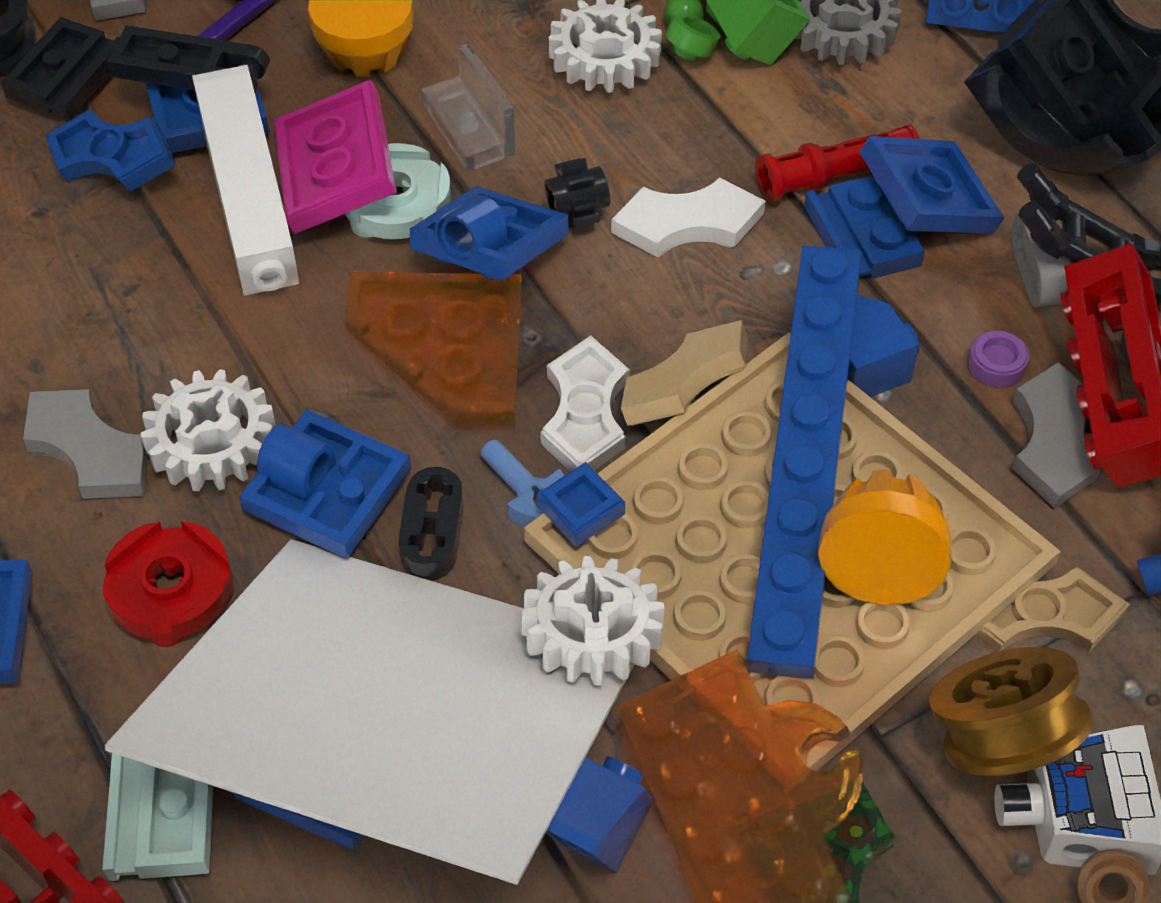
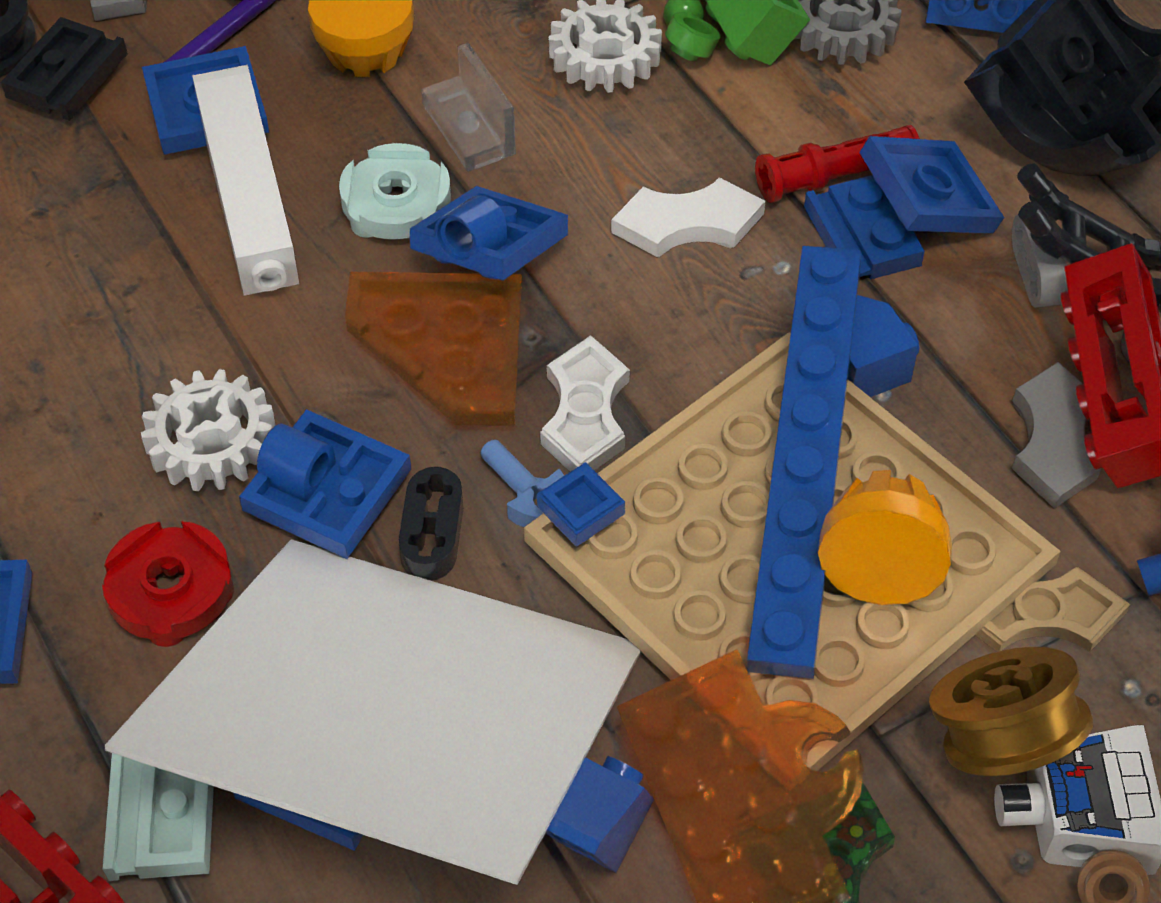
light grey tile [23,389,148,499] -> none
blue tile [45,109,177,192] -> none
black plate [107,25,270,95] -> none
dark pink tile [274,80,397,234] -> none
white gear [521,556,665,685] -> none
black gear [544,158,610,228] -> none
tan tile [621,320,748,426] -> none
medium lavender tile [968,331,1029,388] -> none

